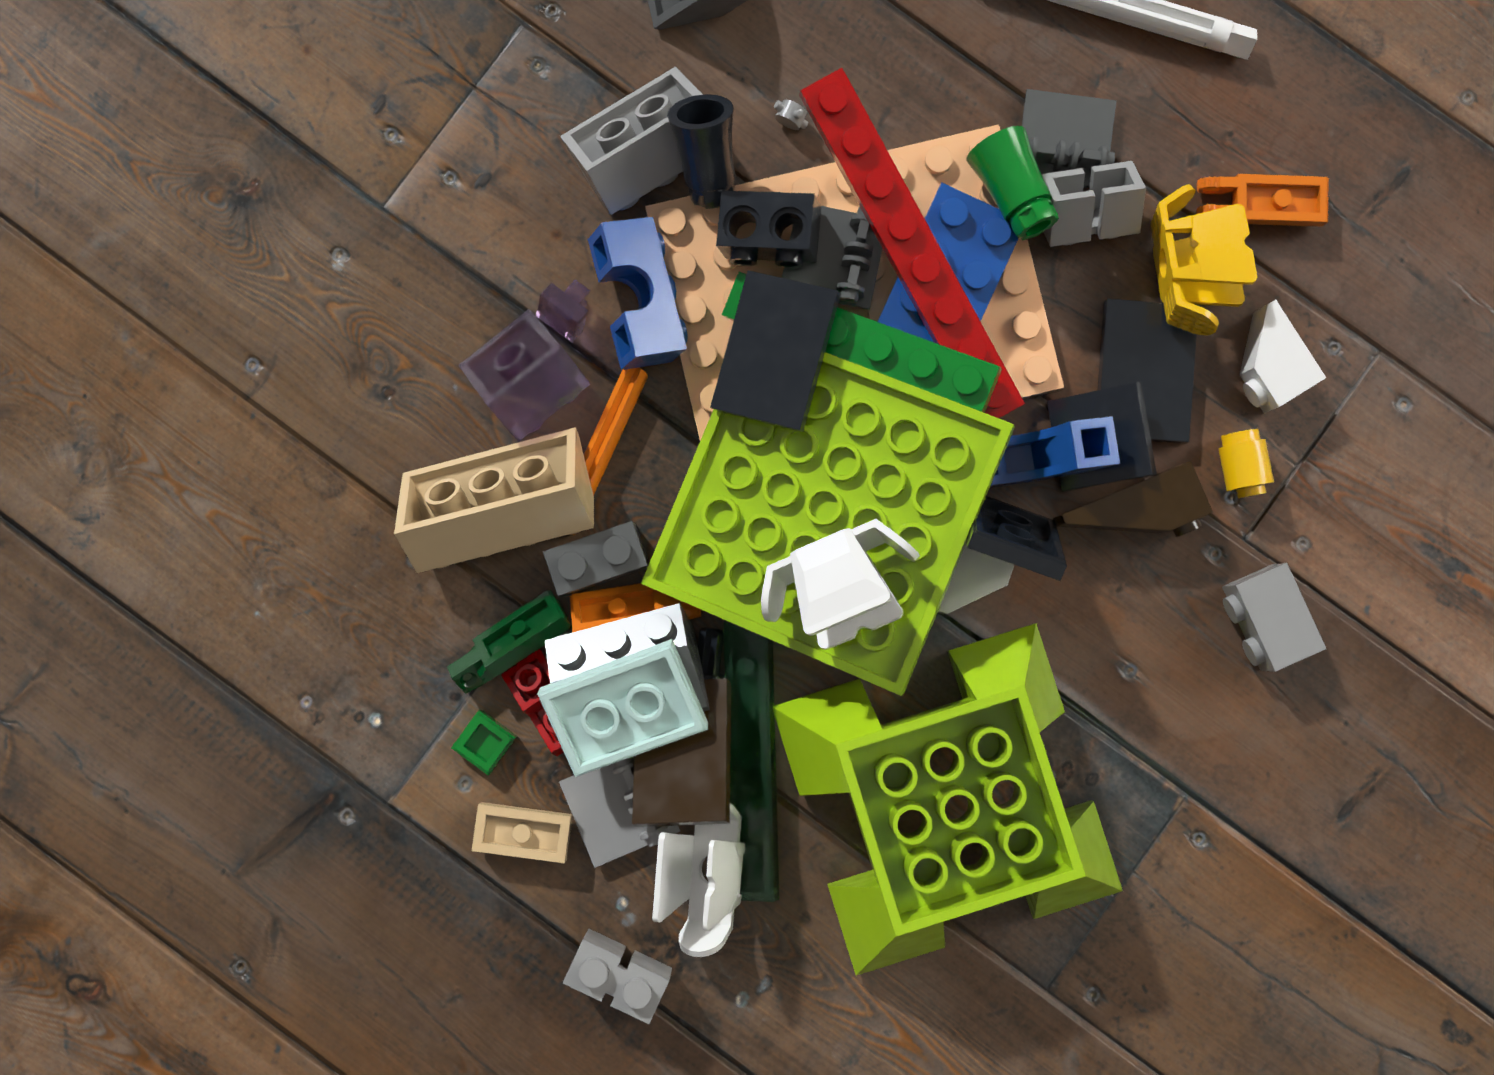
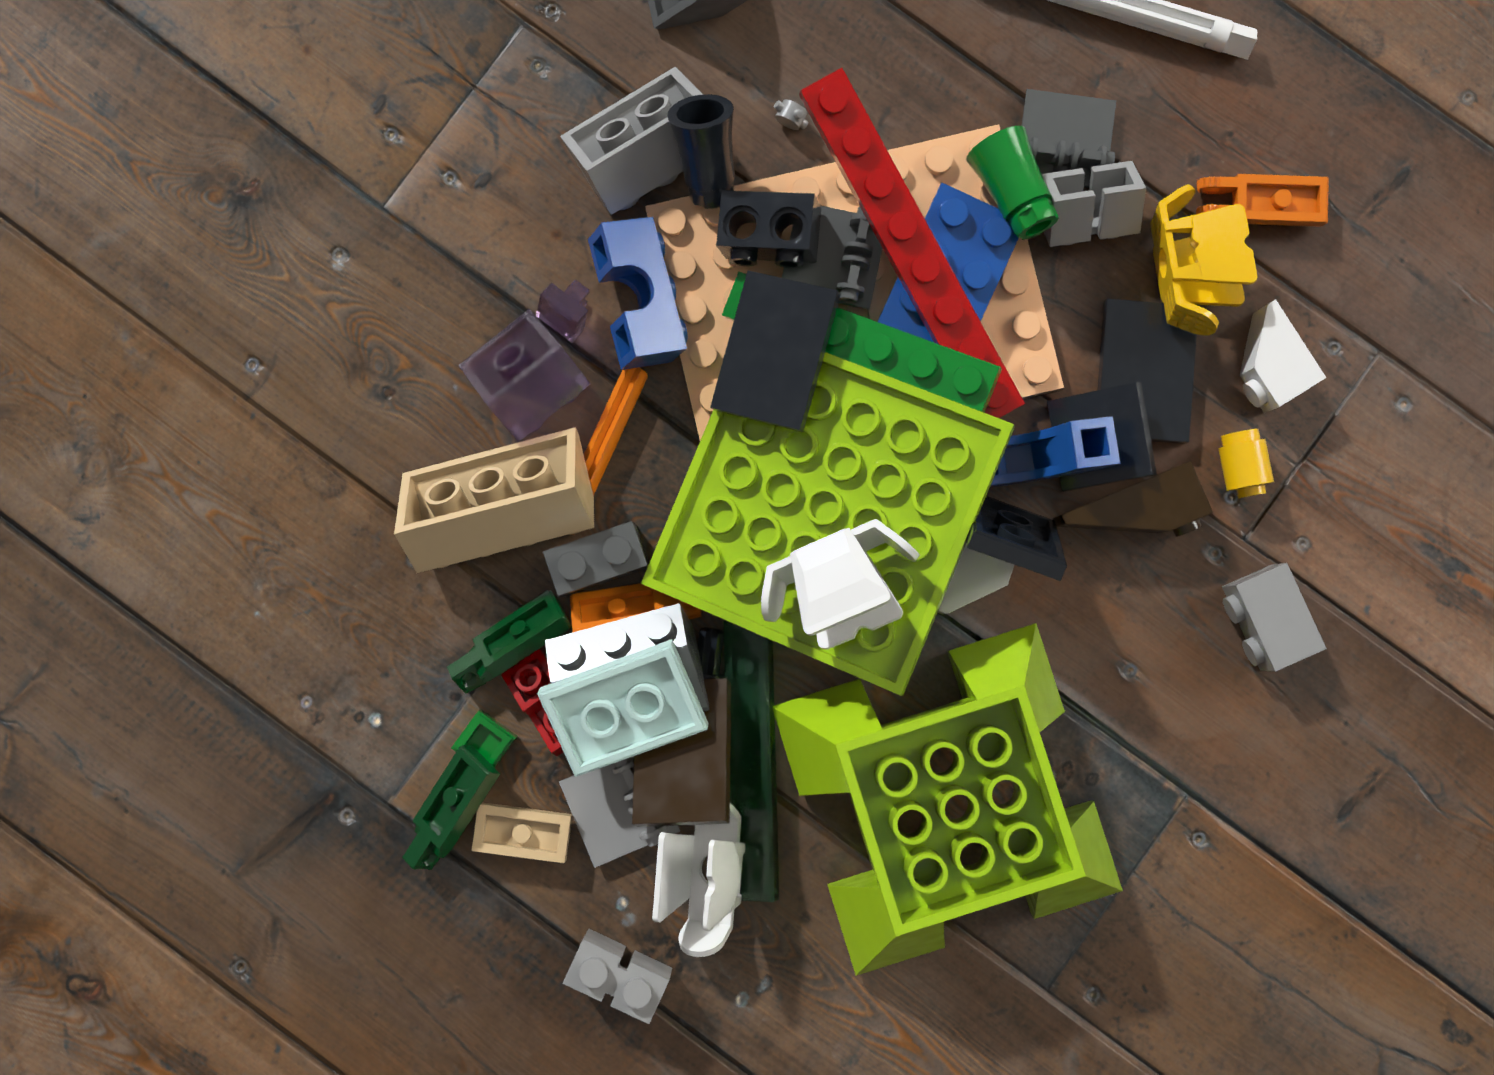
none -> dark green hinge [402,745,500,870]

